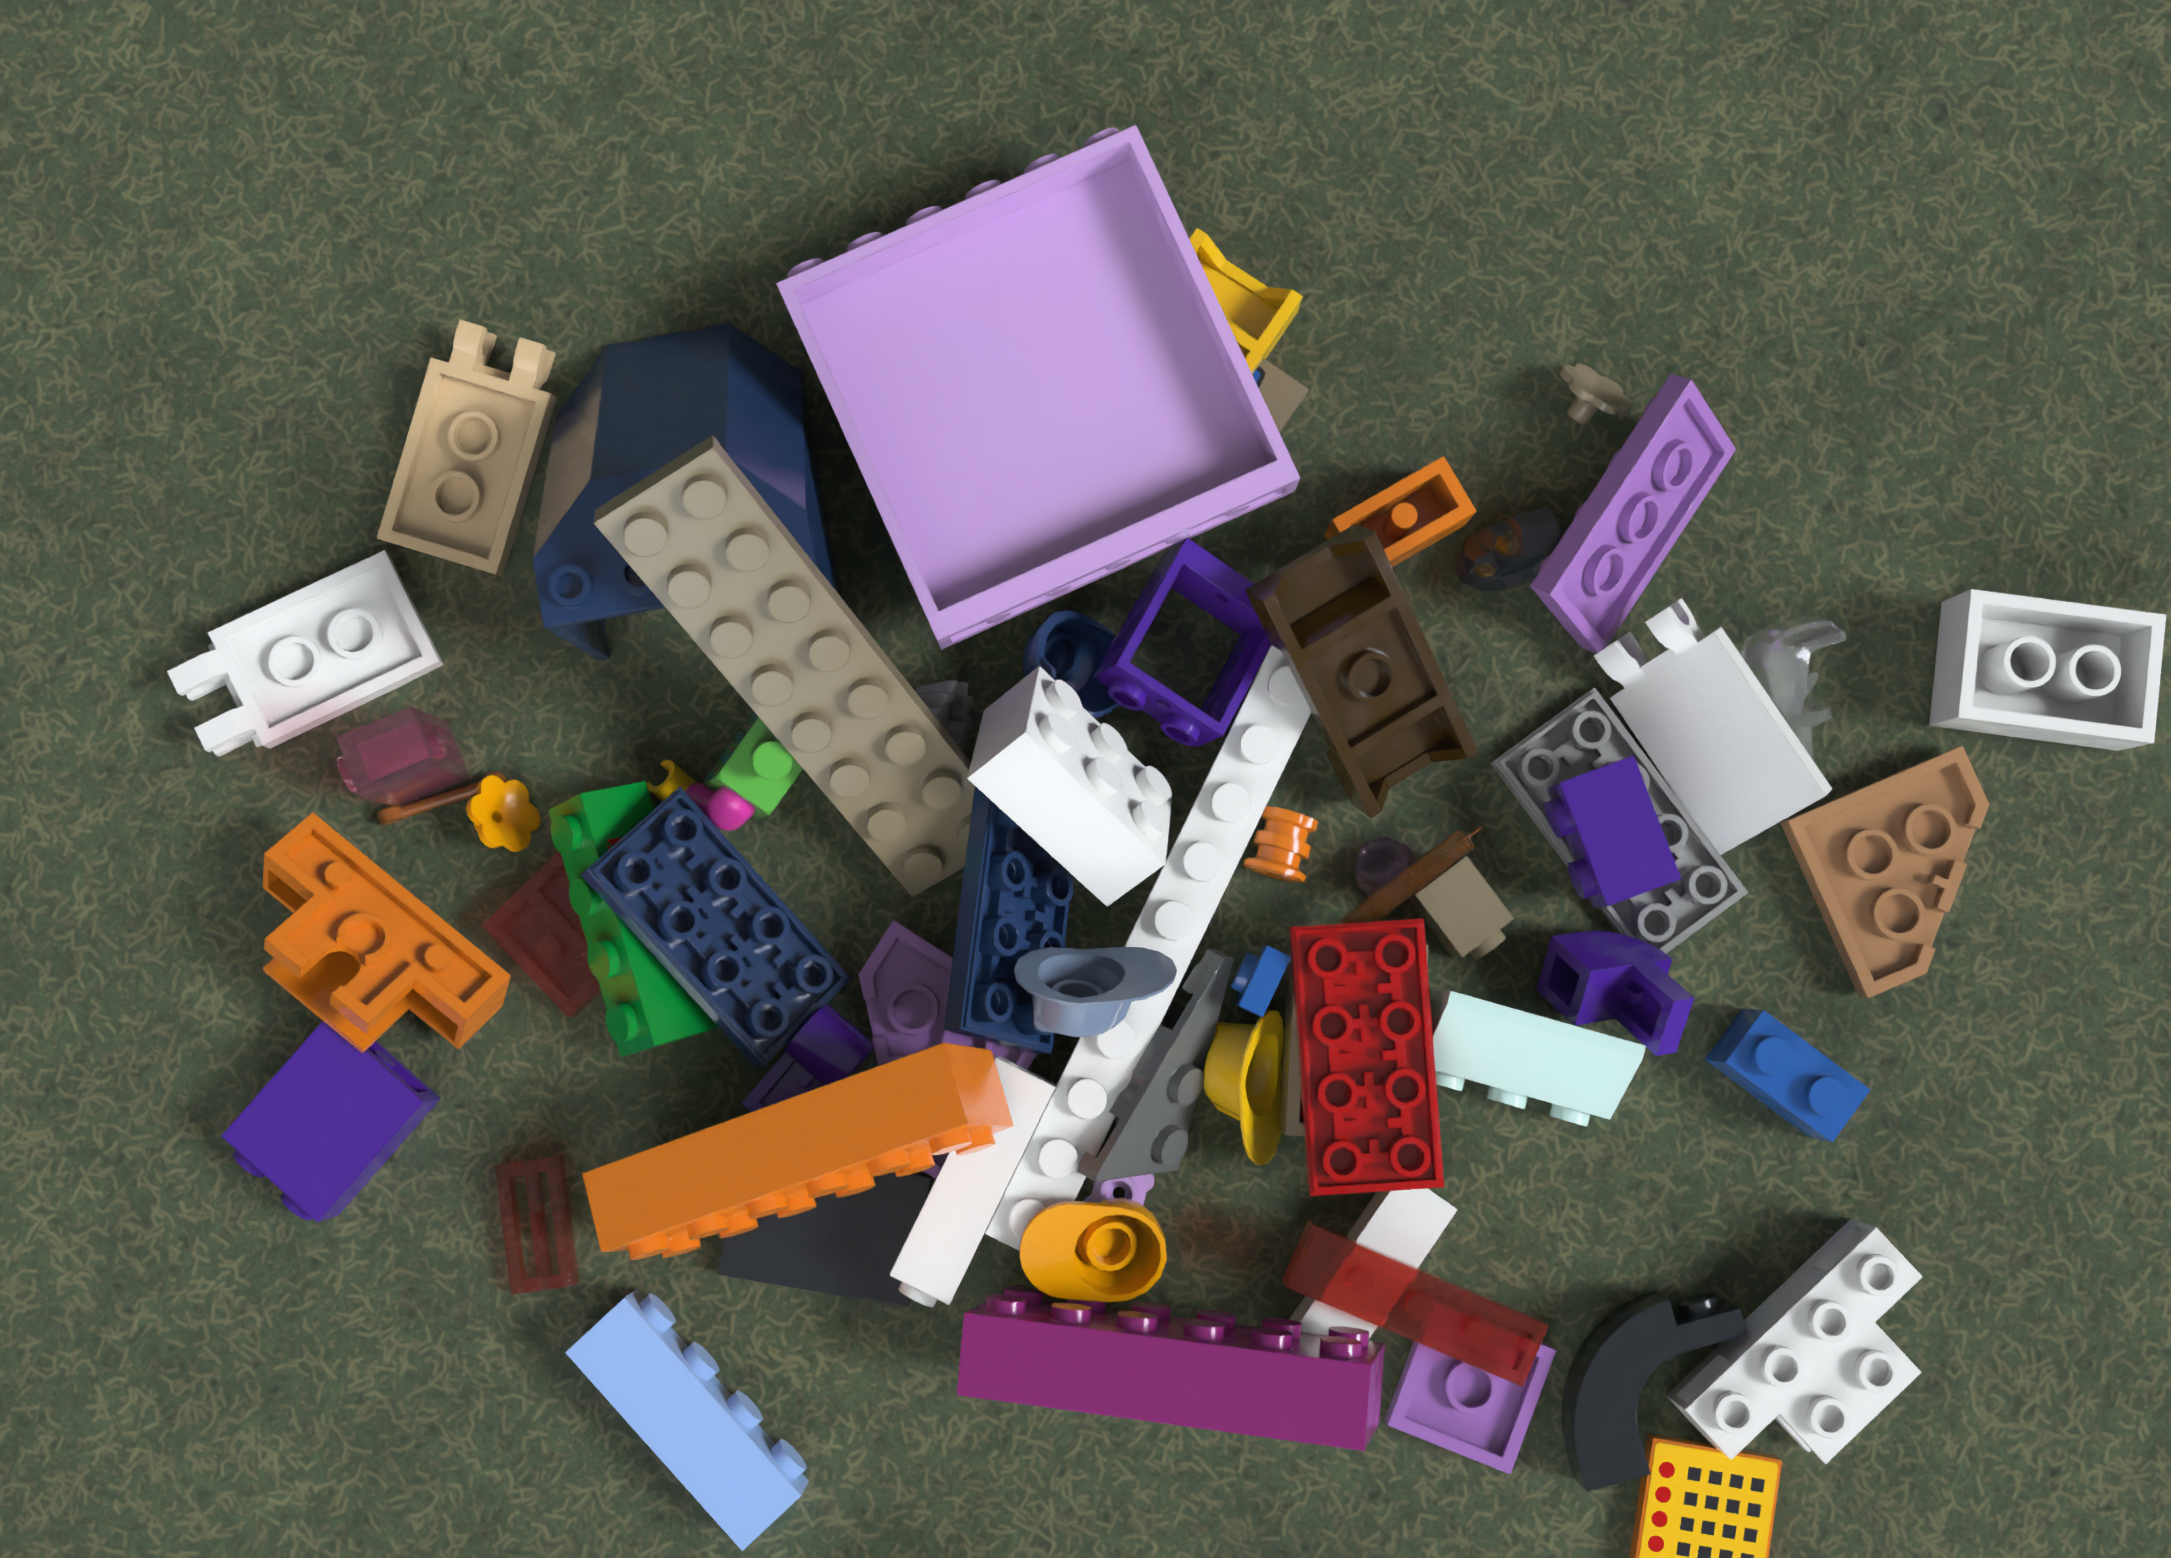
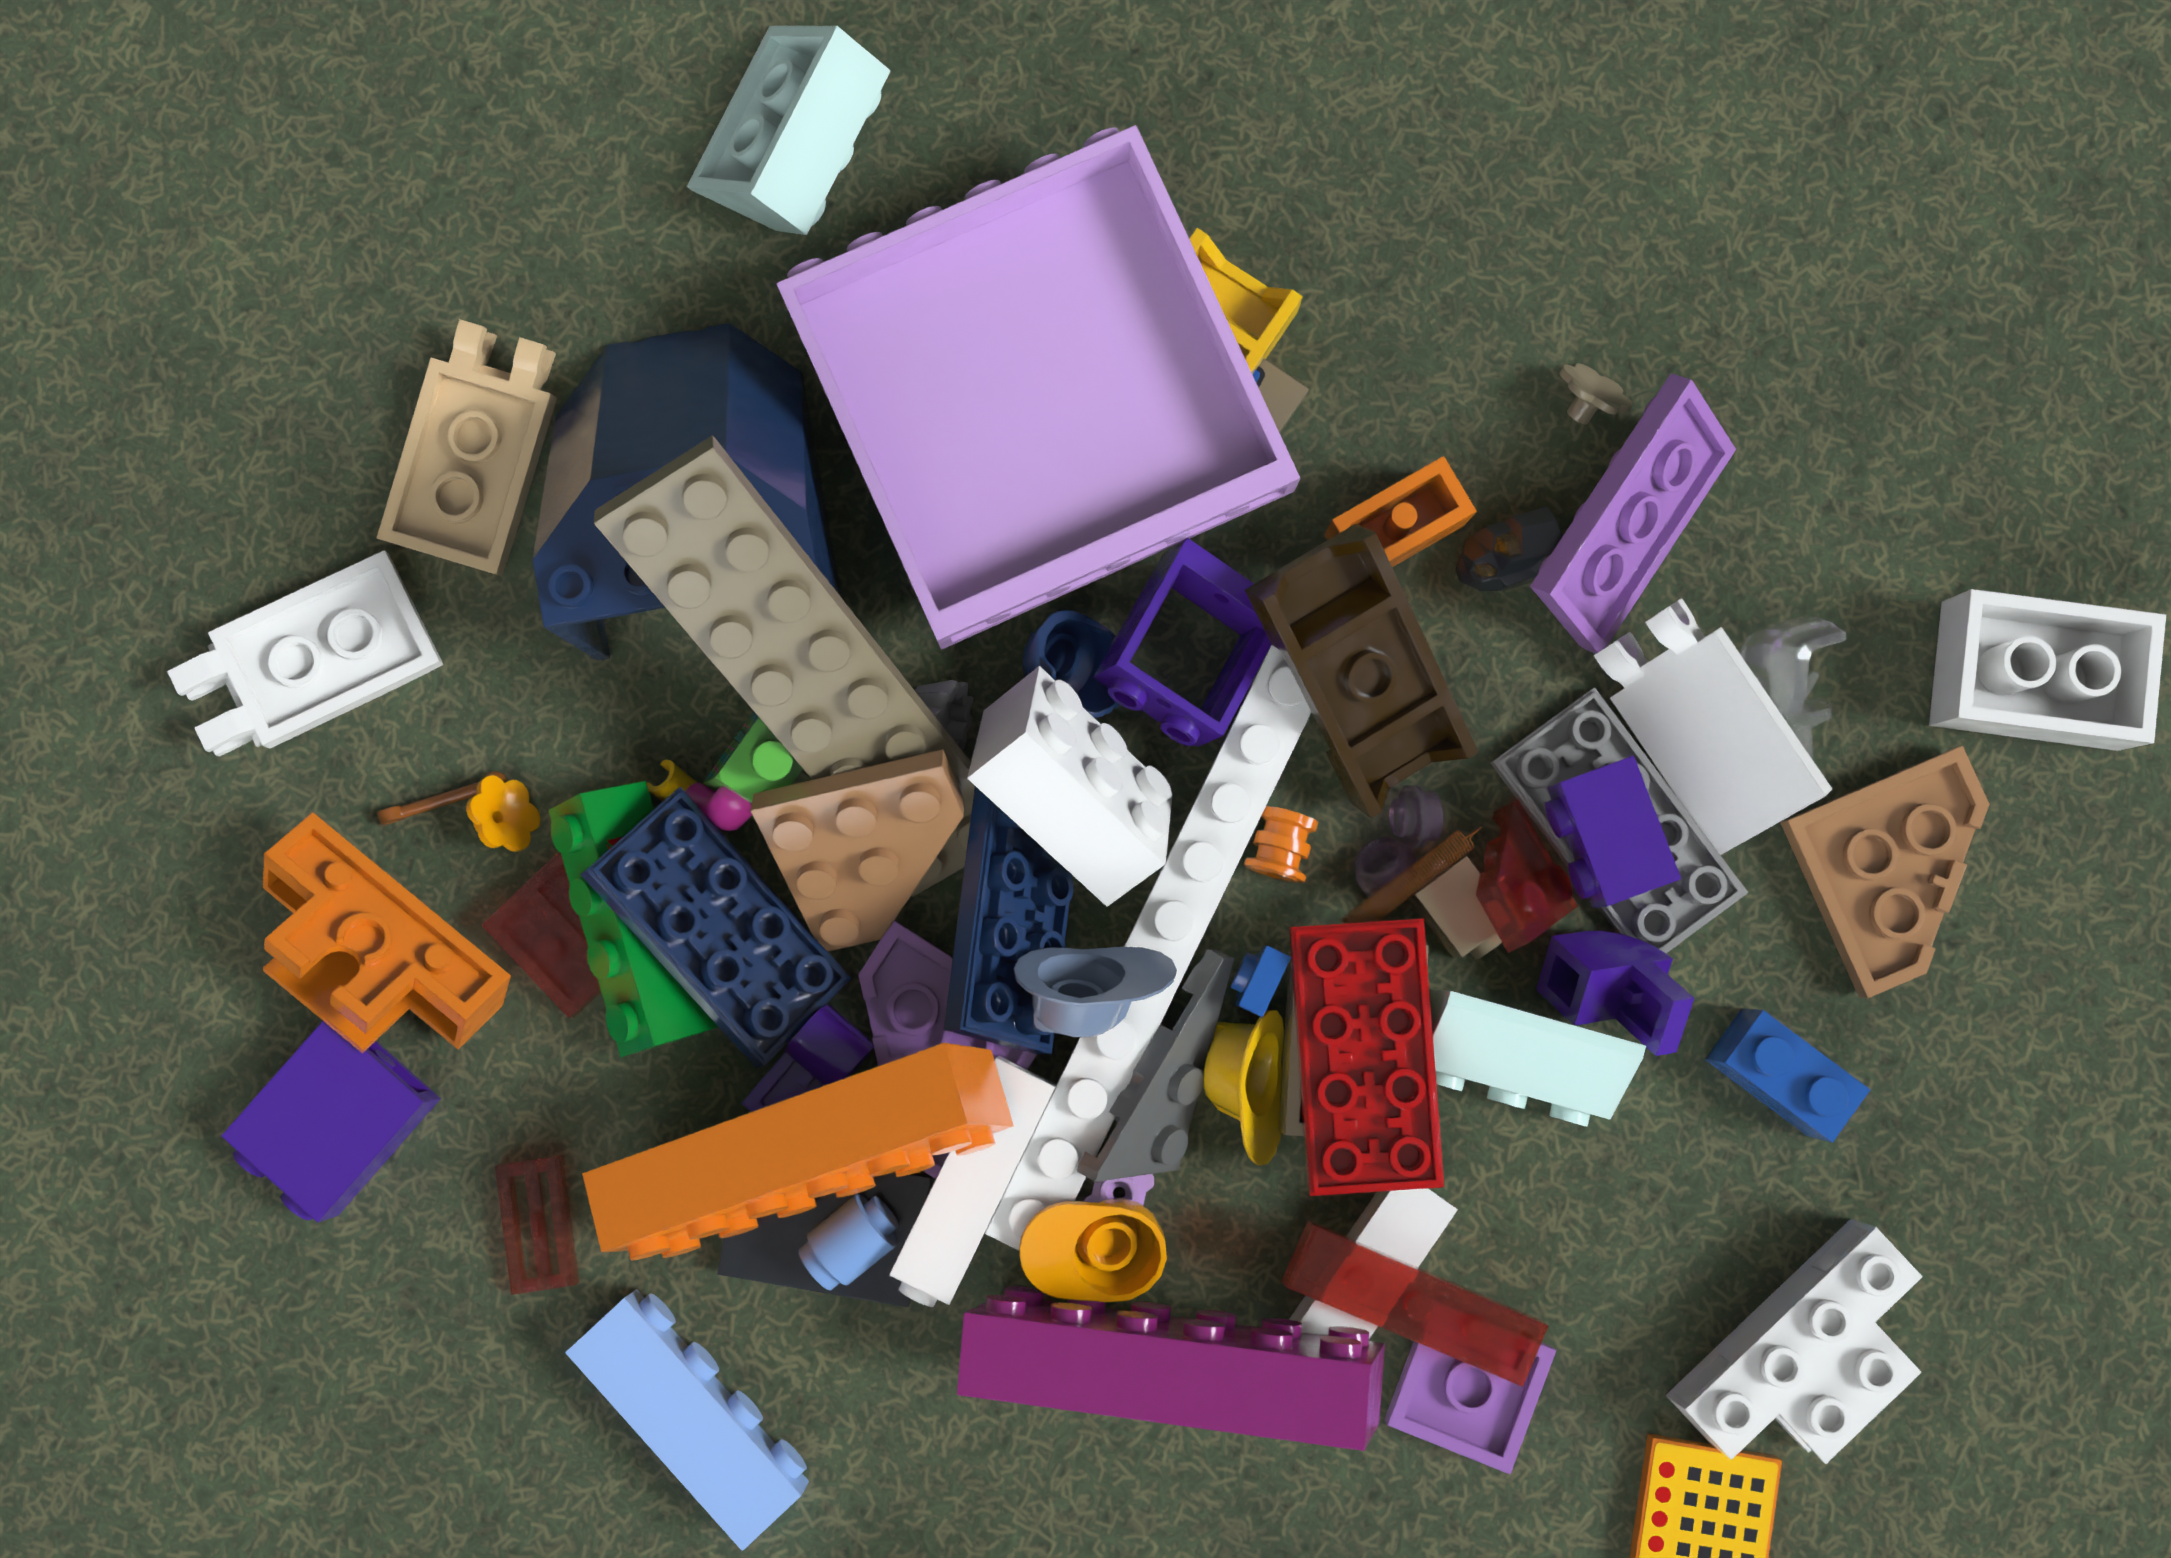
clear pink brick [337,707,470,806] -> none
black arch [1561,1291,1748,1492] -> none
none -> light aqua slope [687,26,890,235]
none -> medium nougat plate [751,749,964,951]
none -> medium blue brick [798,1194,899,1290]
none -> clear purple plate [1390,785,1443,849]
none -> clear red wing [1475,799,1578,953]

